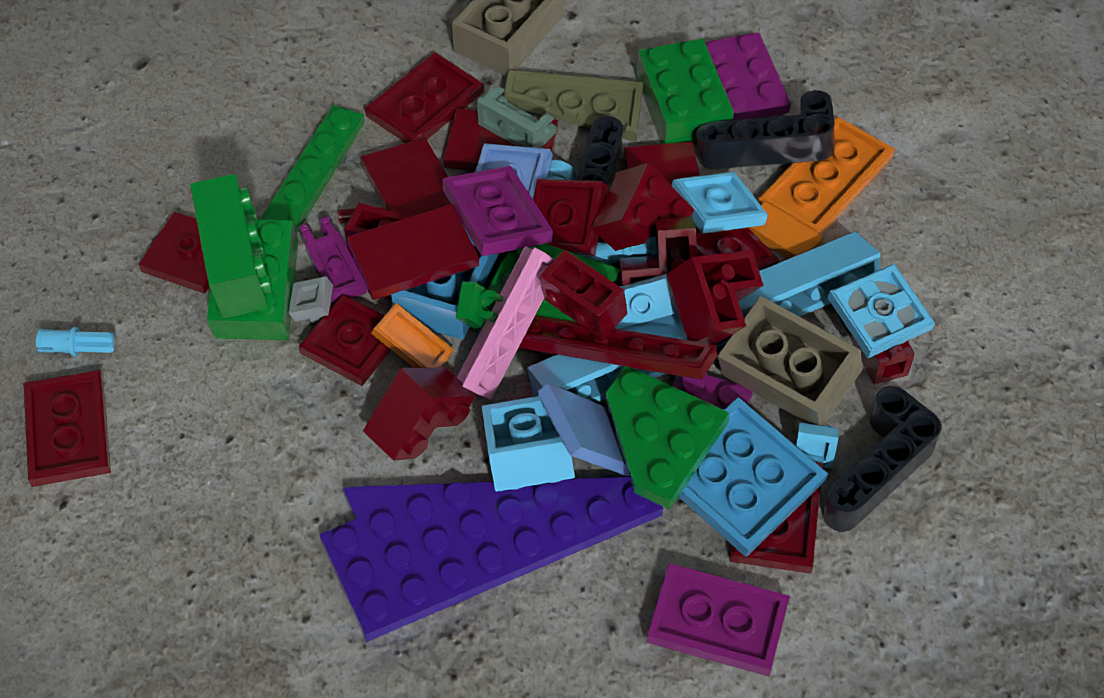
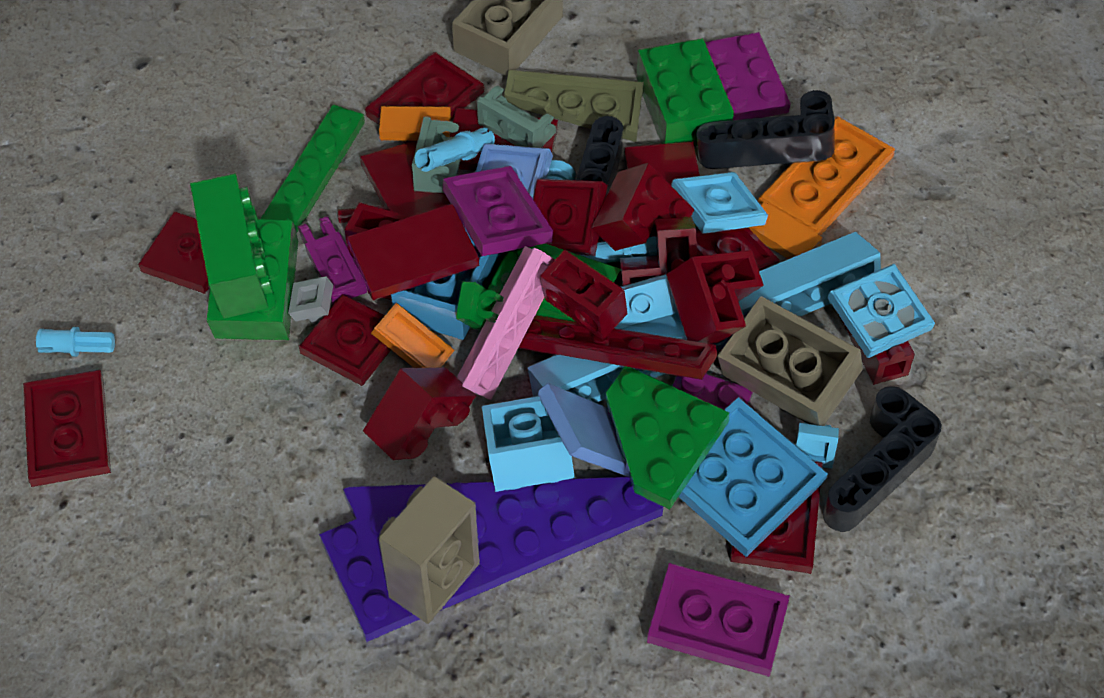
none -> orange tile [379,106,451,141]
none -> dark tan brick [379,476,480,624]
none -> sand green hinge [412,117,461,193]
none -> medium azure pin [415,128,495,172]

